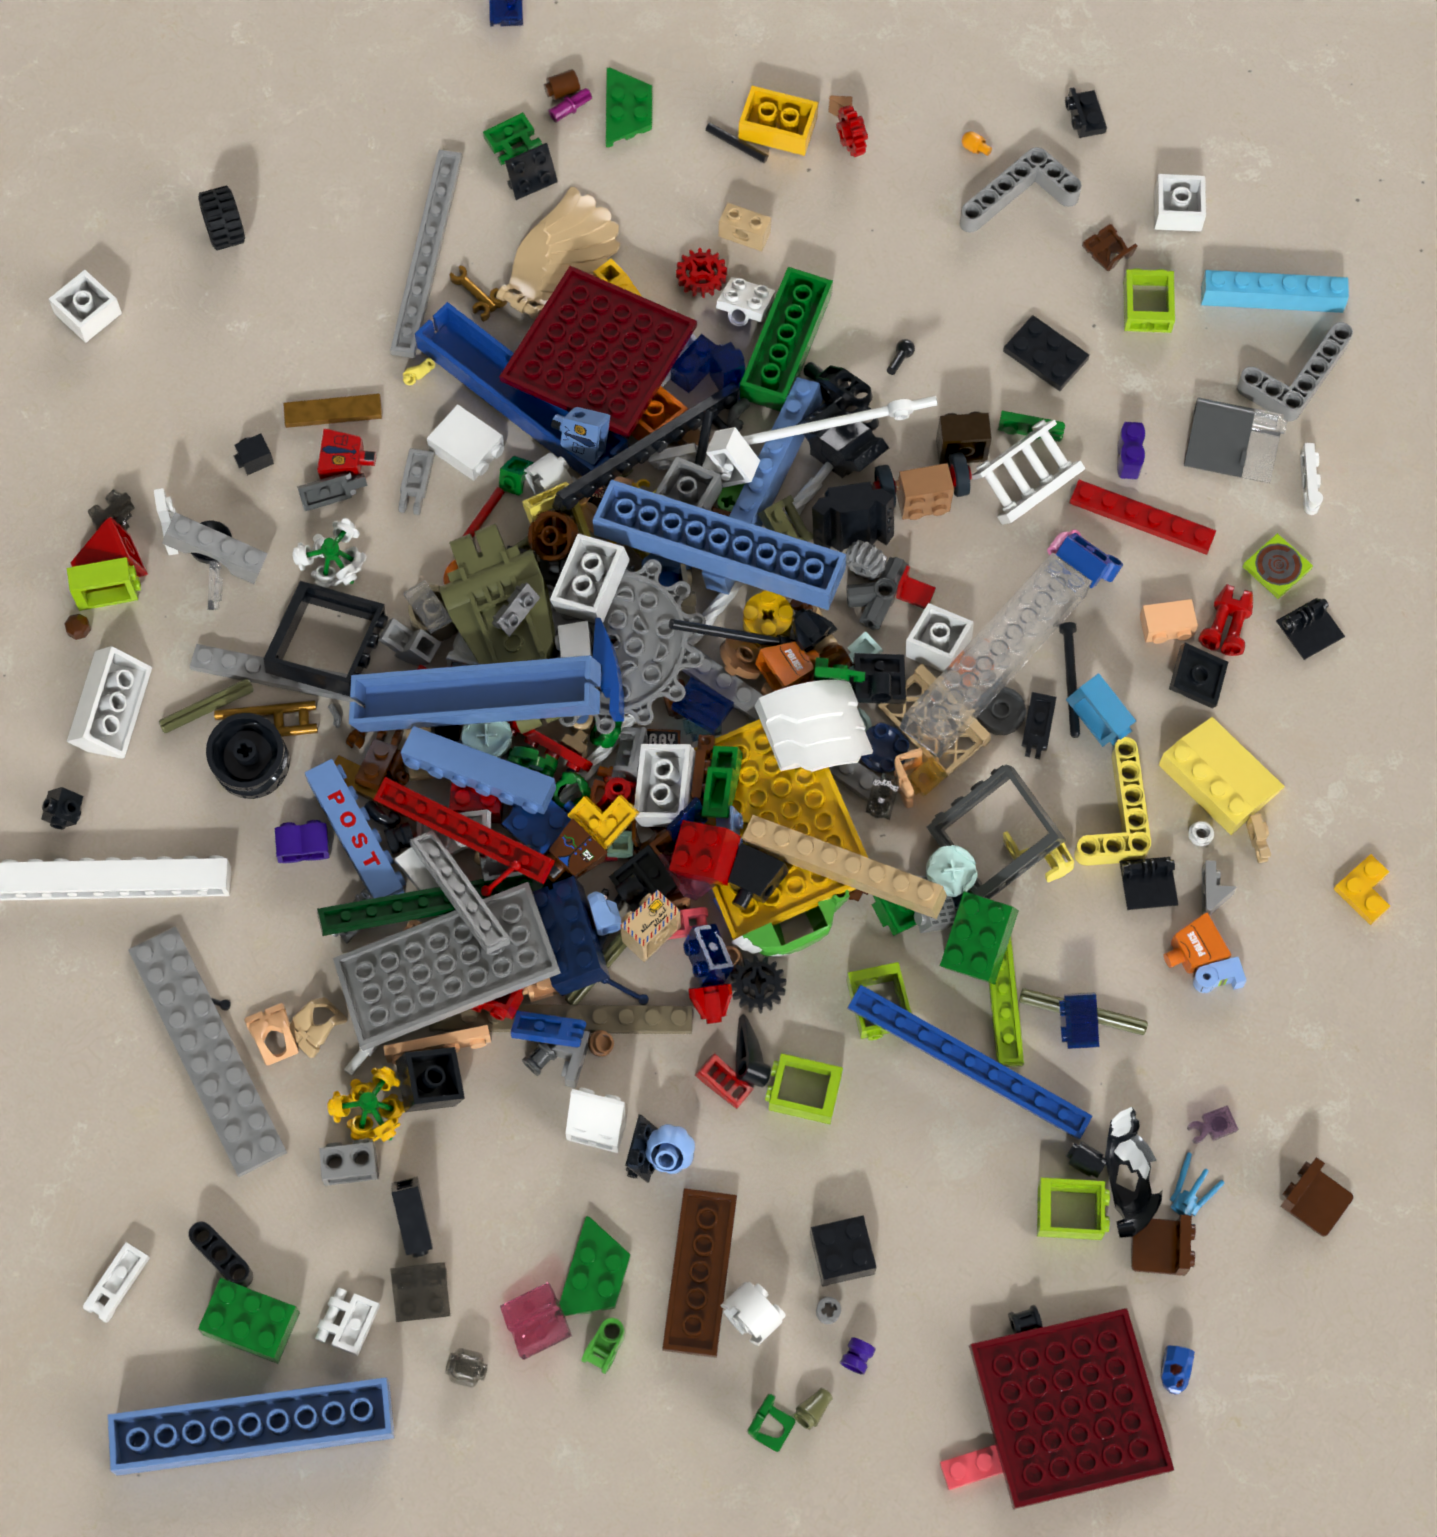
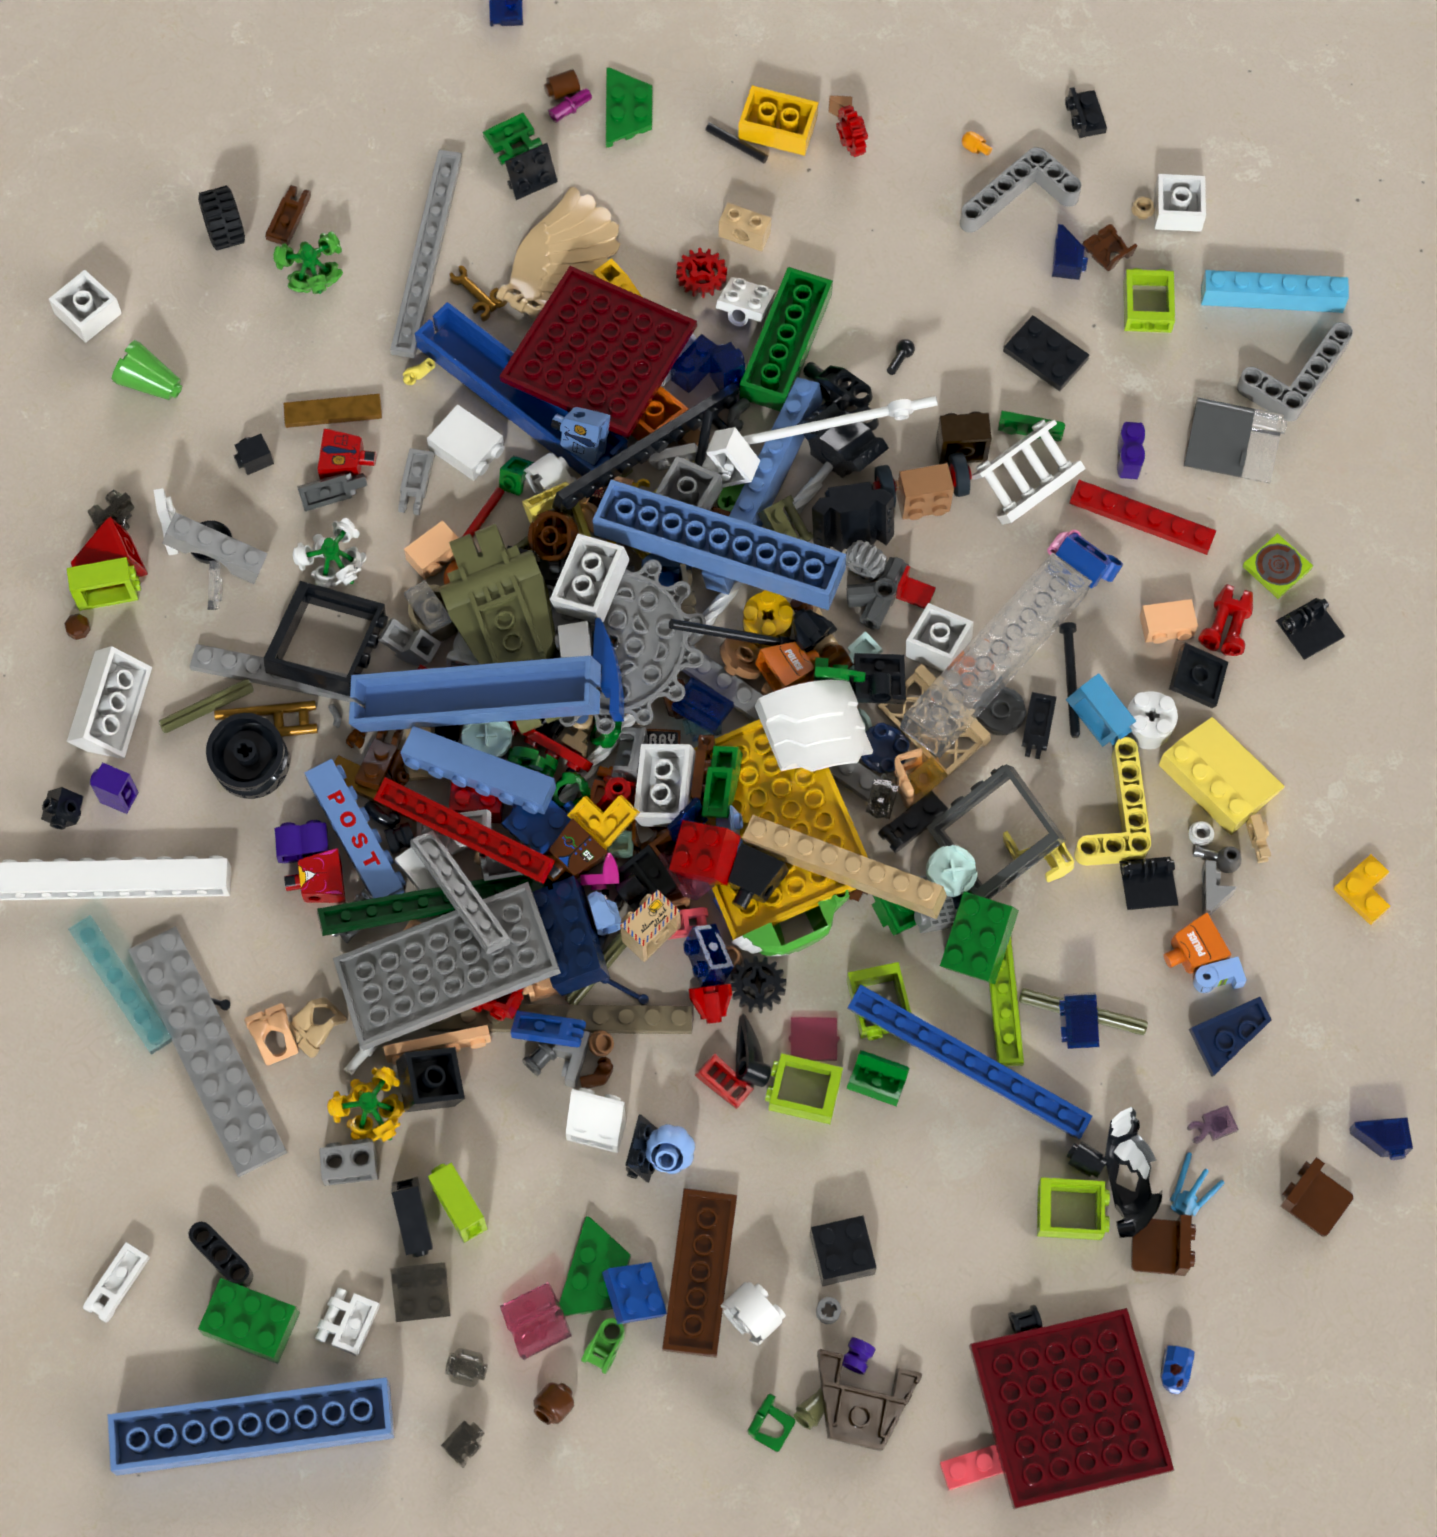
red hinge [481,860,521,896] -> none
flat silver hinge [491,582,540,637] -> none
white plate [1300,443,1323,515] -> none
none -> clear light blue plate [68,915,173,1055]
none -> dark purple brick [90,762,139,814]
none -> bright green cone [112,340,183,400]
none -> reddish brown hinge [265,185,311,246]
none -> bright green plant [273,231,343,294]
none -> red torso [284,848,346,903]
none -> light nougat brick [404,520,458,580]
none -> lime window [428,1162,487,1243]
none -> clear smoke brick [441,1420,485,1468]
none -> reddish brown head [533,1382,574,1425]
none -> black wheel [535,718,565,740]
none -> dark pink plate [580,853,620,890]
none -> reddish brown arm [580,1057,613,1089]
none -> blue plate [602,1262,667,1325]
none -> clear pink piece [788,1017,840,1061]
none -> dark brown wing [817,1349,922,1451]
none -> green bracket [846,1050,910,1107]
none -> black plate [878,790,948,853]
none -> clear blue slope [1052,224,1088,280]
none -> white brick [1126,691,1178,749]
none -> tan plate [1131,197,1155,219]
none -> dark blue wing [1189,997,1272,1077]
none -> flat silver bar [1193,844,1242,873]
none -> clear blue slope [1349,1117,1413,1160]

